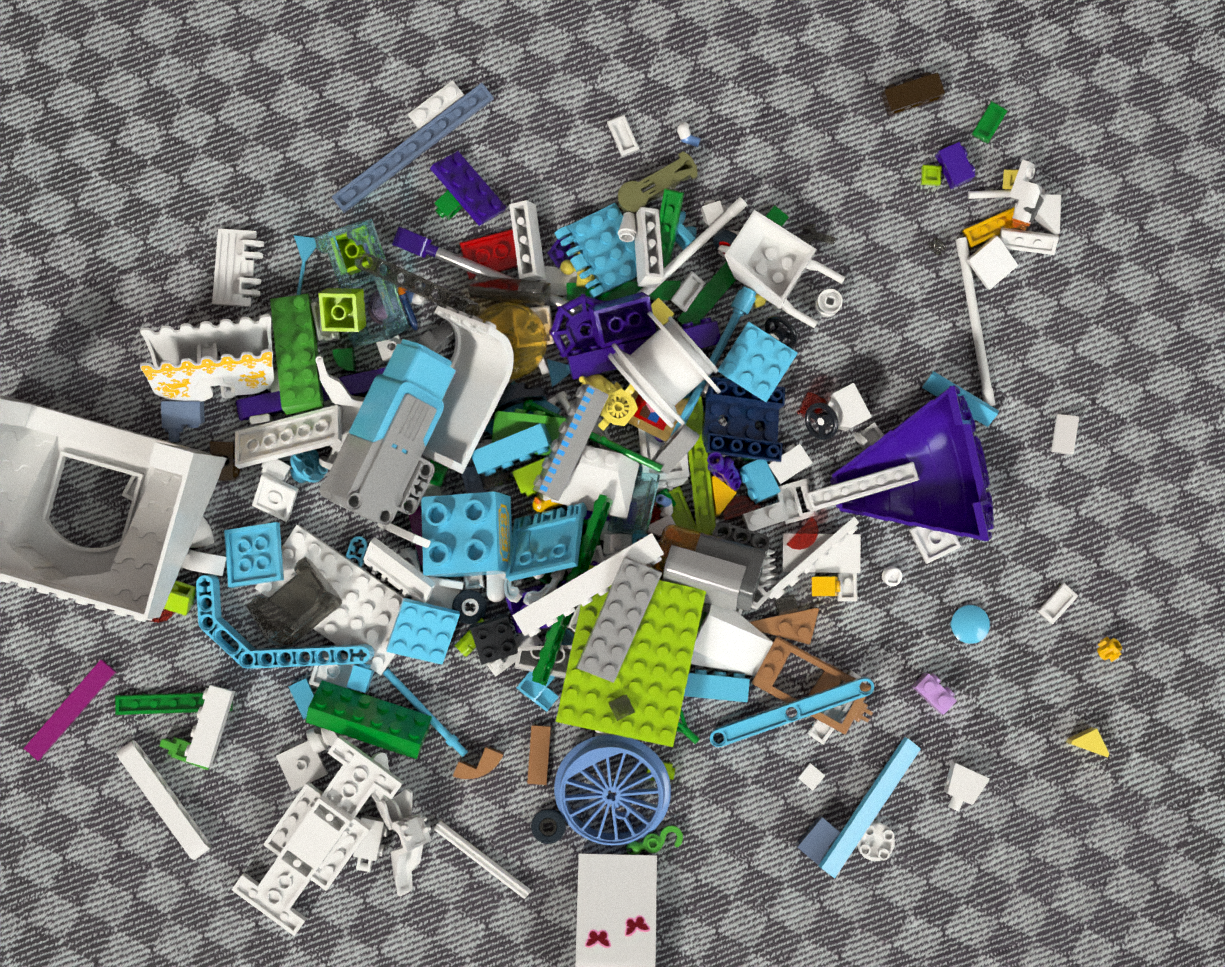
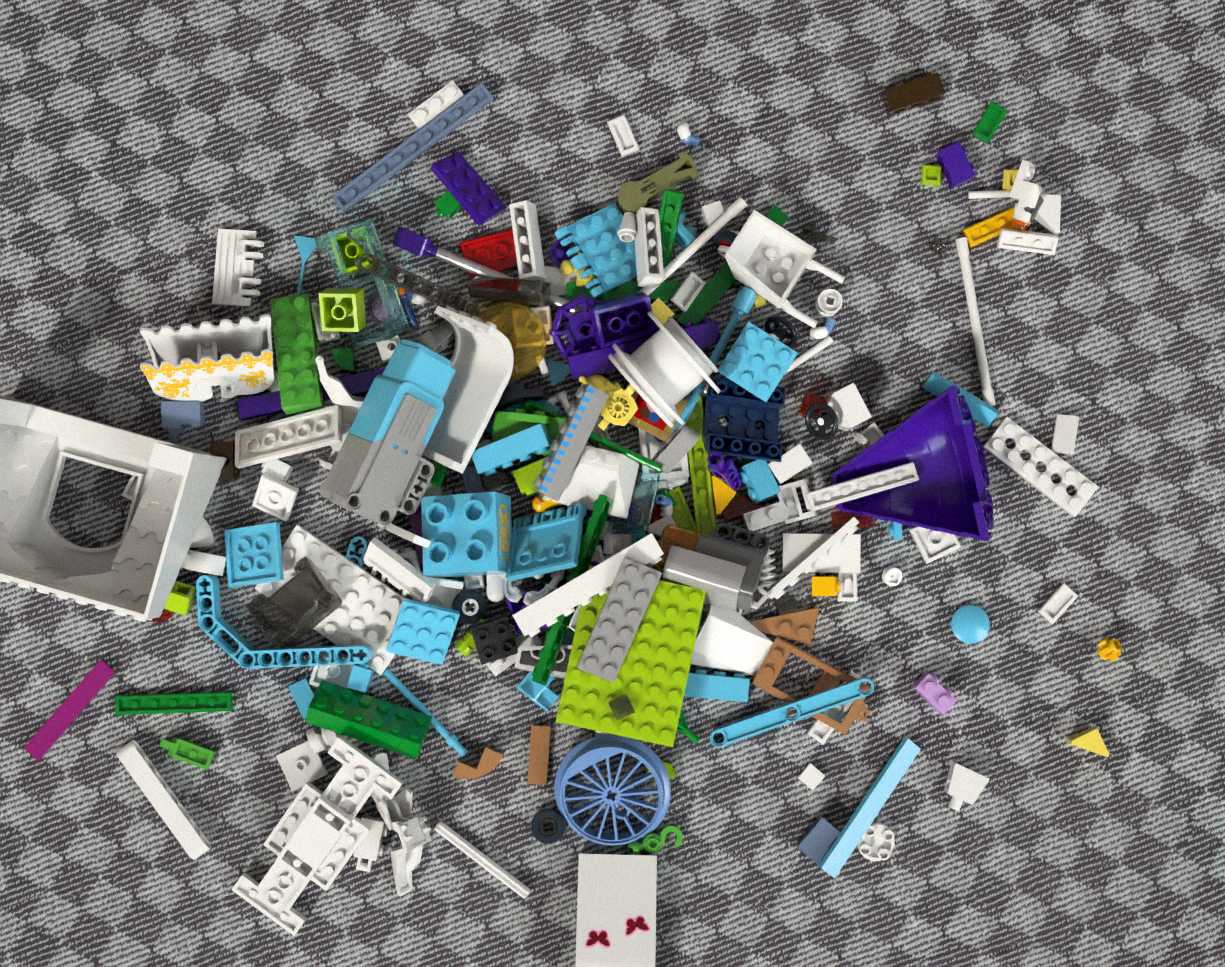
white brick [185,685,235,768] -> none
white tile [250,414,273,426] -> none
medium azure plate [290,449,328,483] -> none
clear red tile [786,517,818,550] -> none
white tile [967,236,1018,290] -> none
none -> white bar [784,336,833,375]
none -> white arm [810,317,836,339]
none -> clear red slope [831,511,874,531]
none -> medium azure bracket [880,520,903,540]
none -> white plate [982,417,1098,517]

